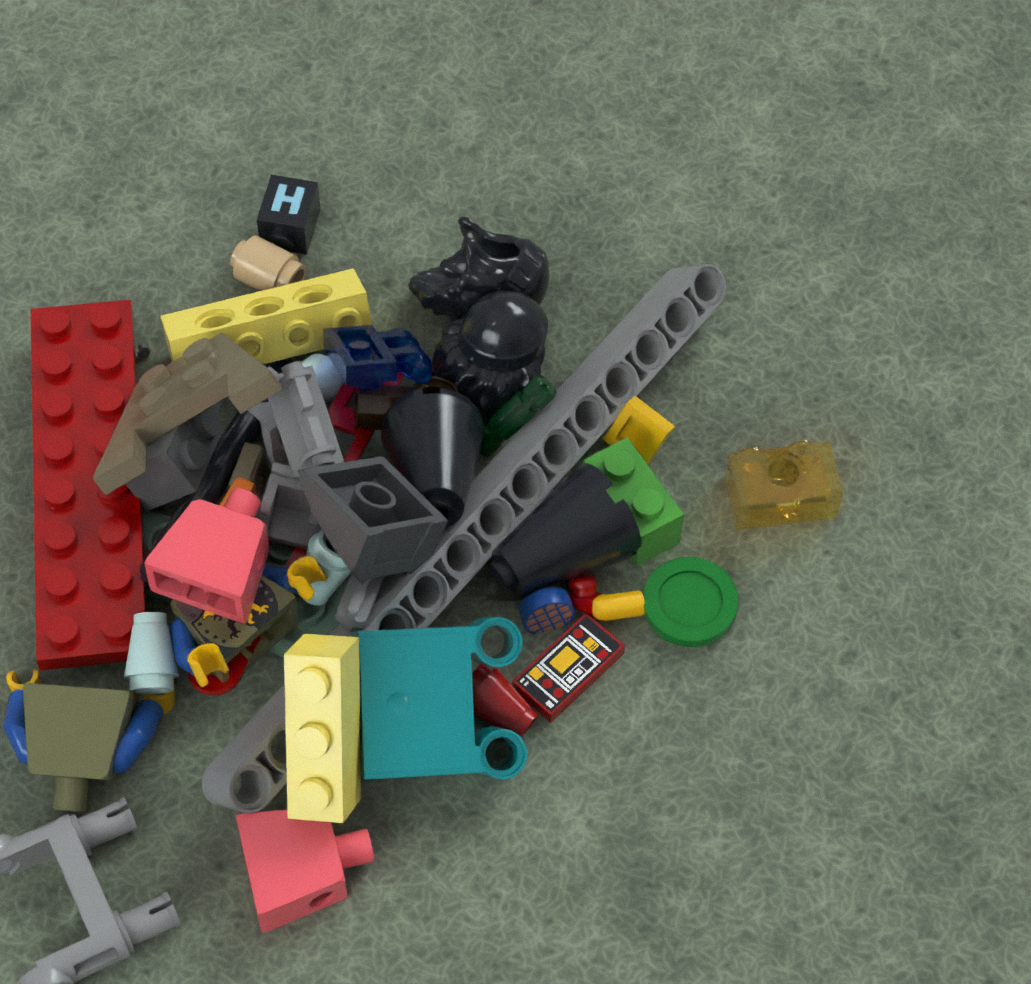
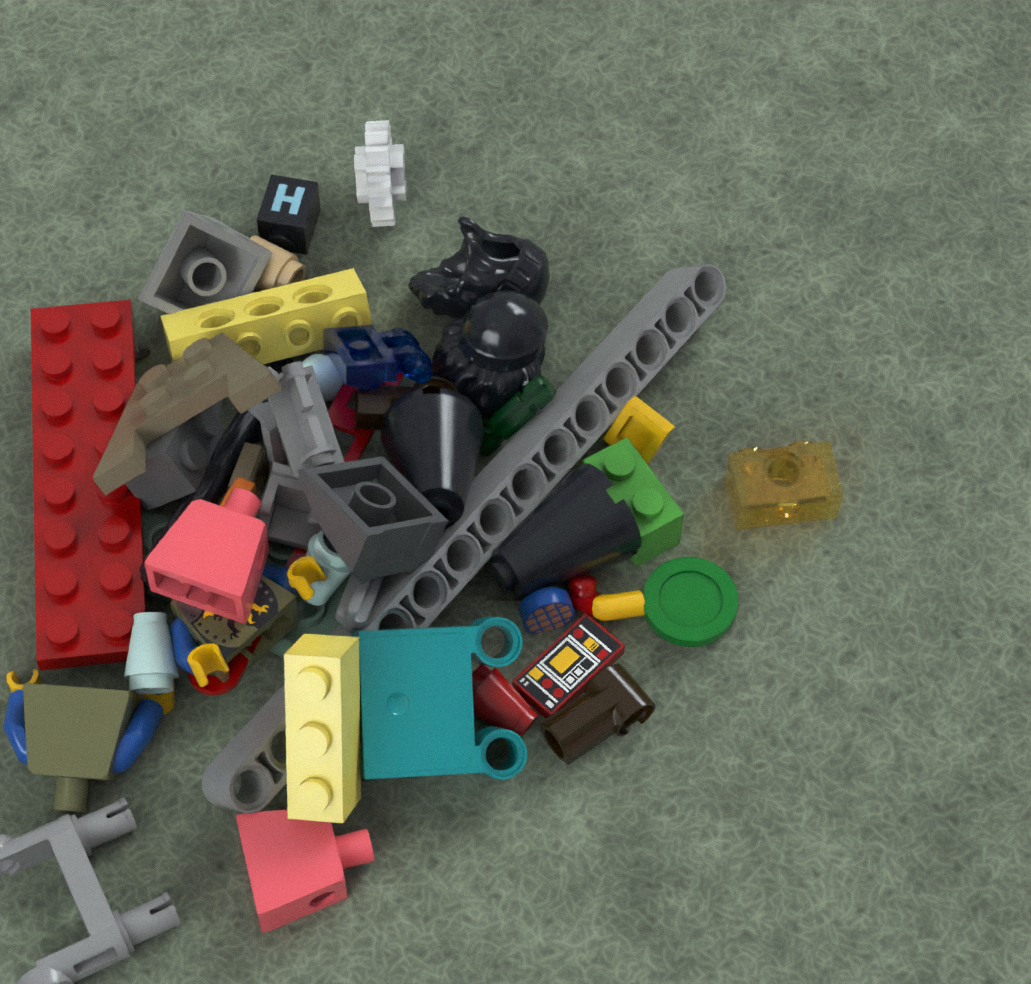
none -> light grey slope [138,210,272,314]
none -> white gear [354,120,407,227]
none -> dark brown piece [540,663,656,765]

